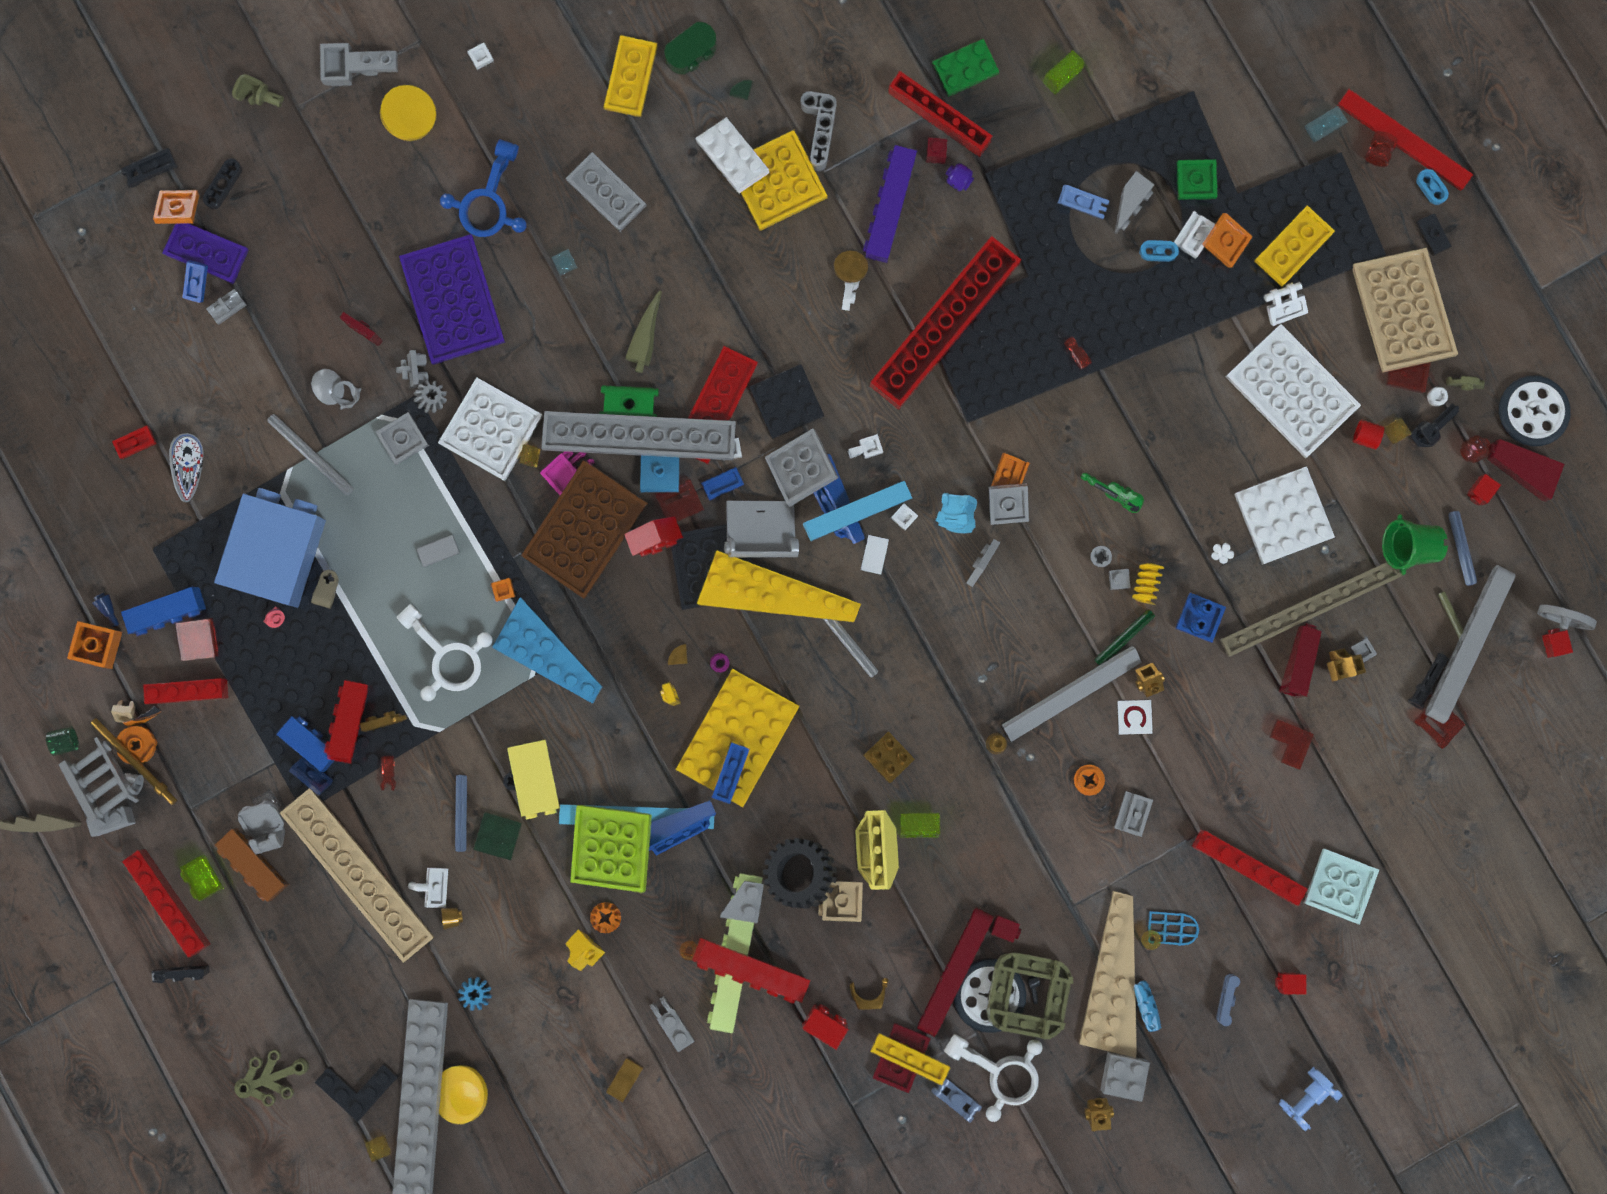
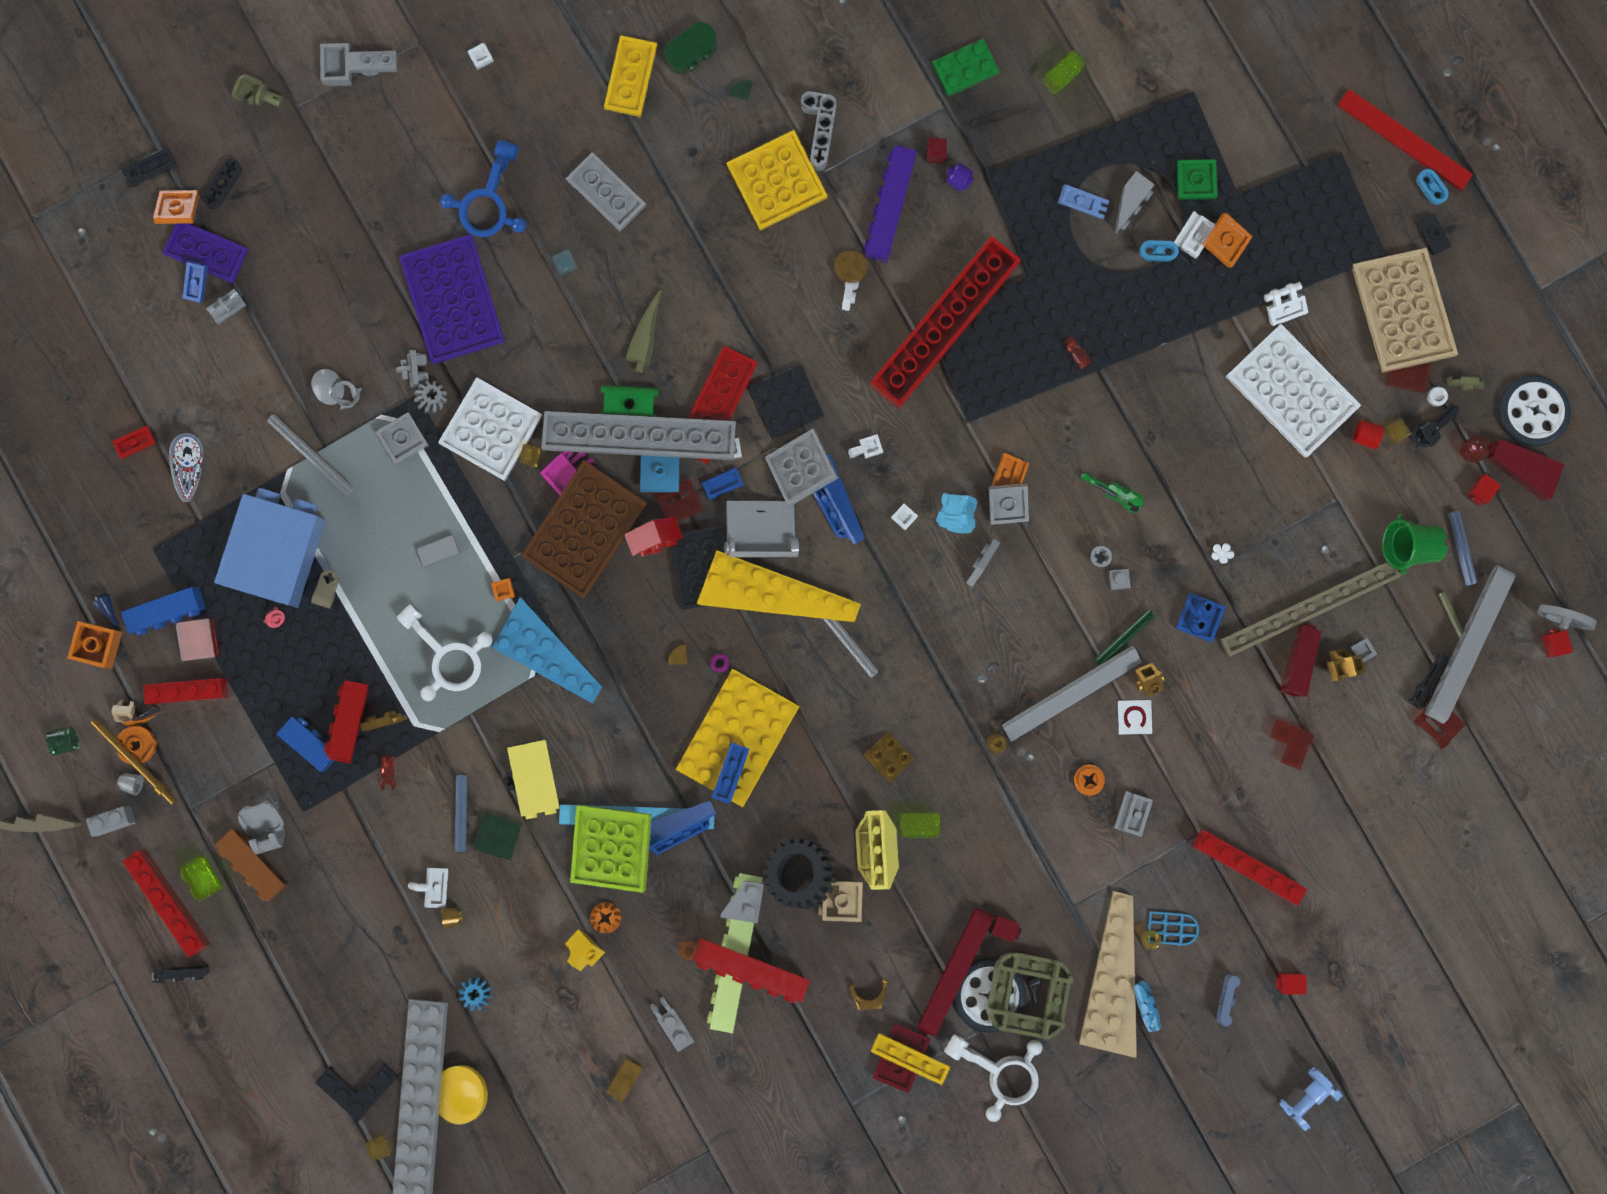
light grey fence [58,737,139,829] -> none
olive plant [234,1049,309,1107] -> none
tan plate [280,788,435,963] -> none
dark blue plate [289,757,333,796] -> none
dark red plate [340,312,383,346] -> none
yellow piece [380,85,436,141] -> none
yellow plate [660,683,681,706] -> none
white plate [696,117,770,194] -> none
red brick [802,1004,849,1050] -> none
medium azure tile [803,481,912,541] -> none
white sticker [861,535,889,574] -> none
red brick [888,71,993,157] -> none
sand blue plate [931,1078,982,1123] -> none
pearl gold brick [1085,1098,1114,1131] -> none
light grey brick [1100,1051,1150,1102] -> none
yellow piece [1132,563,1164,605] -> none
white plate [1234,466,1335,565] -> none
yellow plate [1255,205,1335,287] -> none
light aqua plate [1303,849,1379,925] -> none
clear light blue plate [1305,106,1348,143] -> none
clear red wheel [1365,131,1398,167] -> none

